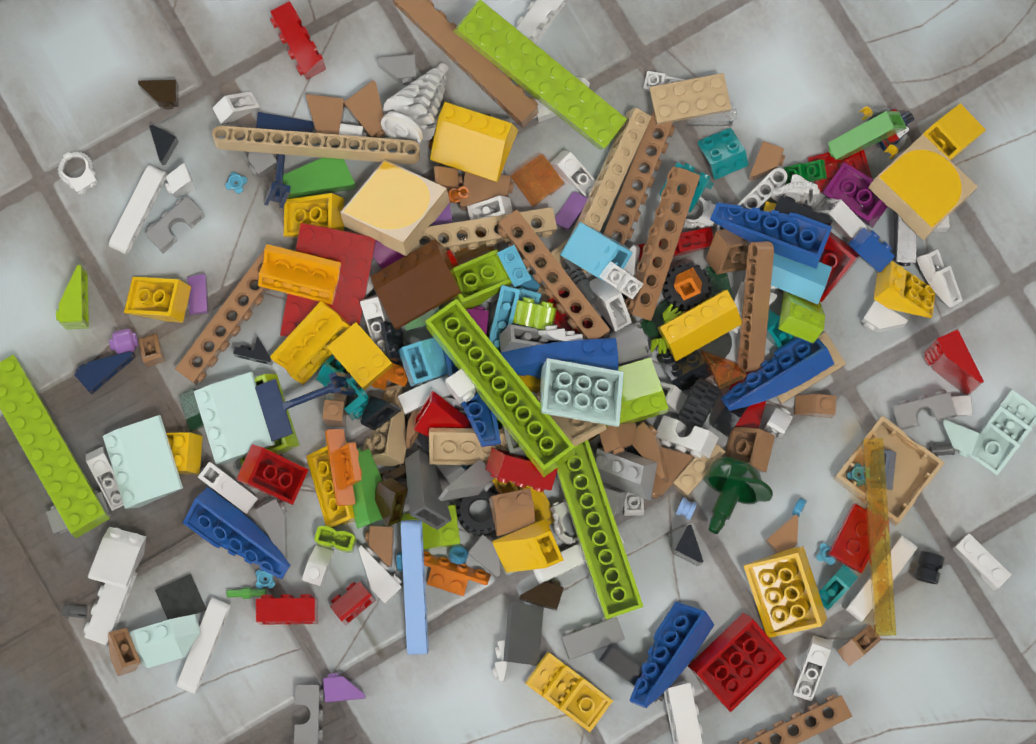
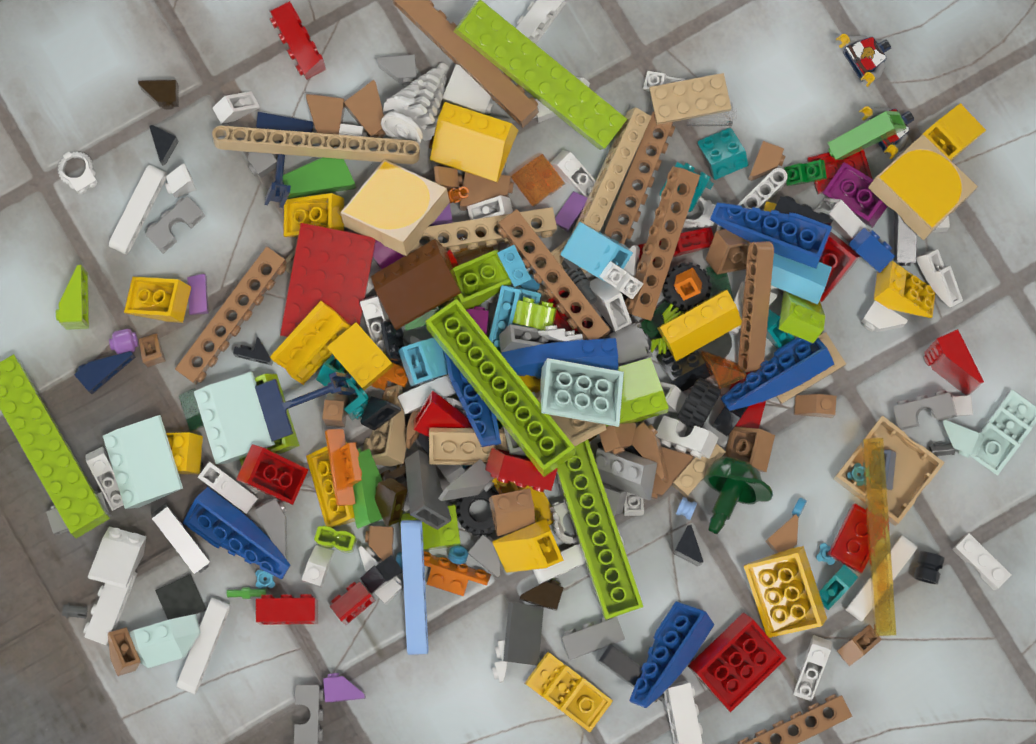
medium azure plate [225,172,247,194] -> none
light orange slope [258,244,341,305] -> none
white brick [446,369,475,404] -> none
white slope [763,408,793,440] -> none
white piece [771,174,820,206] -> none
none -> slope [151,502,210,574]
none -> black slope [360,555,403,594]
none -> white slope [442,64,494,115]
none -> torso [836,34,891,87]

